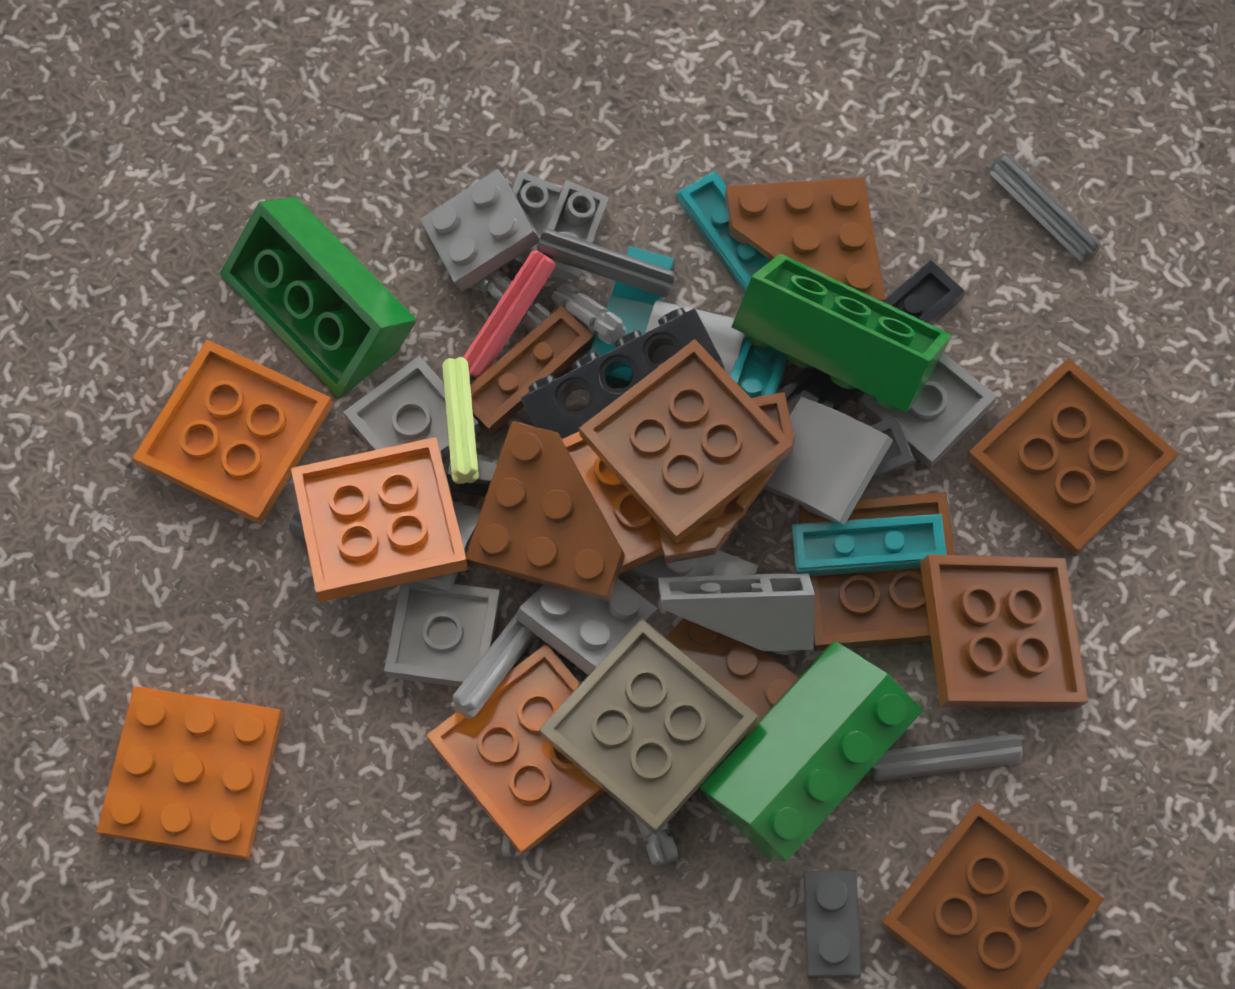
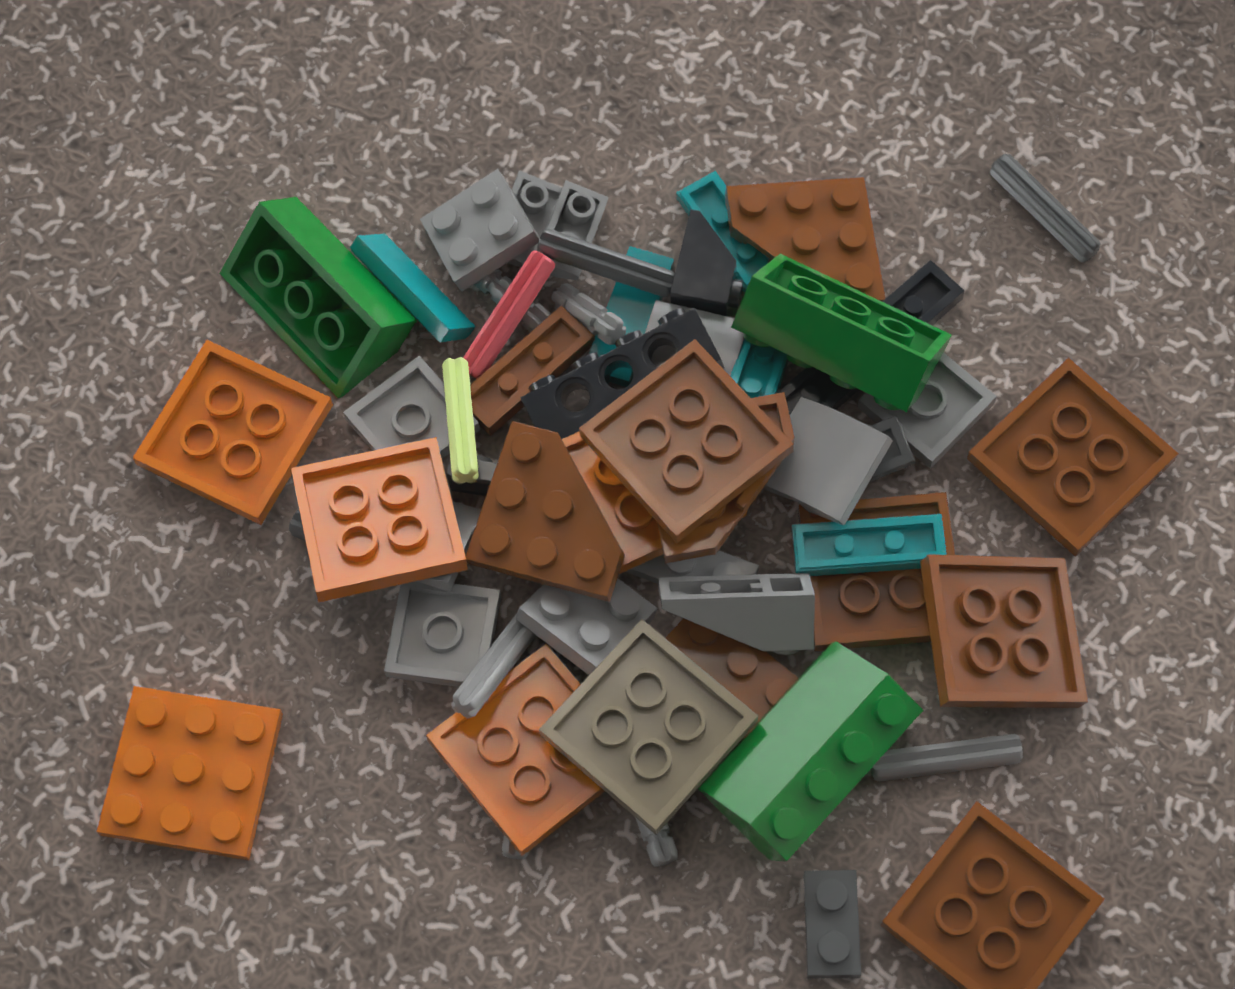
none -> teal tile [350,234,476,342]
none -> black slope [670,209,744,317]

